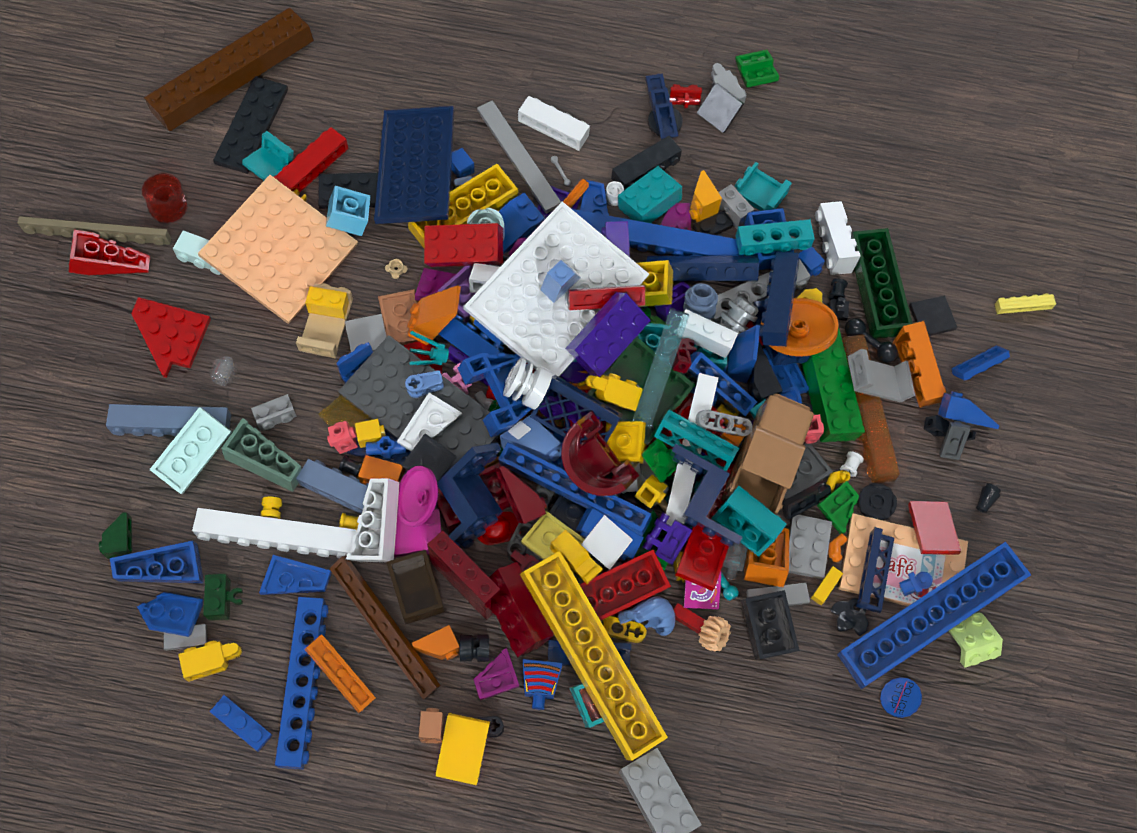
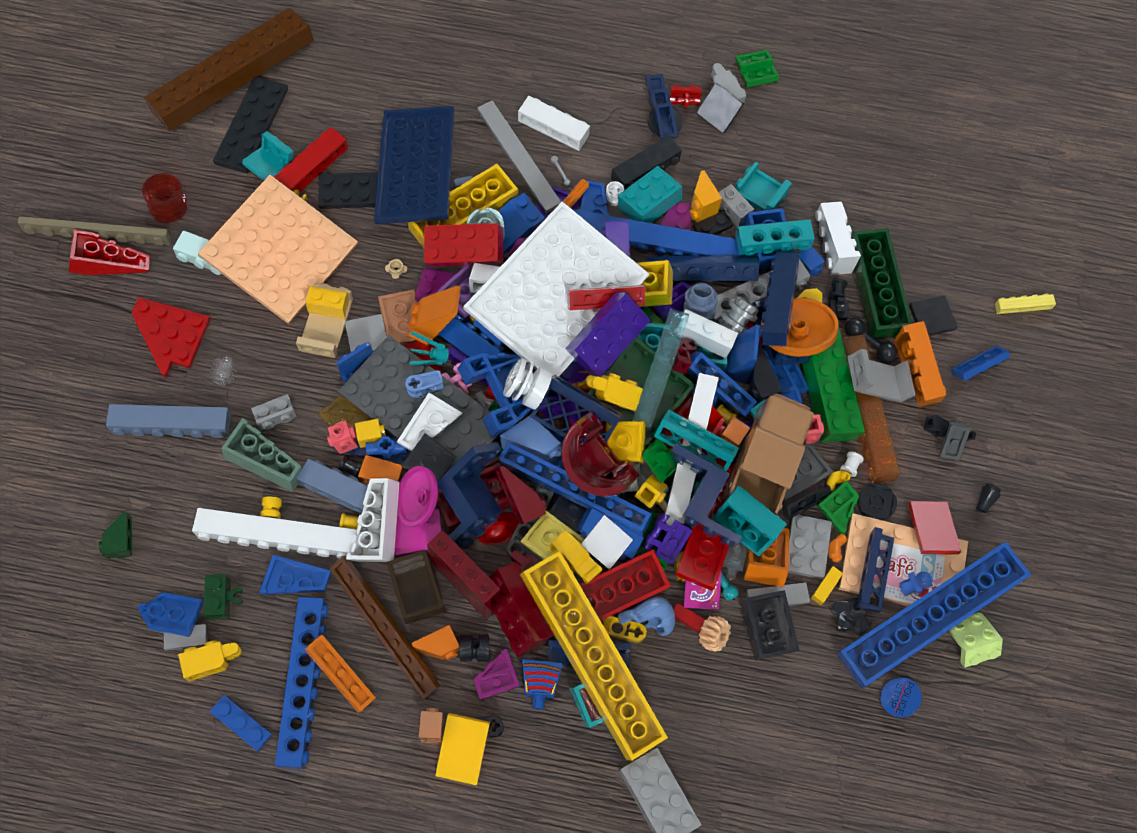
blue wedge [110,541,204,583] -> none
light aqua plate [150,407,232,494] -> none
medium azure brick [326,186,370,236] -> none
blue brick [451,148,475,178] -> none
white sticker [508,421,531,439] -> none
medium blue slope [540,260,581,303] -> none
light grey beam [695,410,752,436] -> none
blue slope [938,391,999,429] -> none

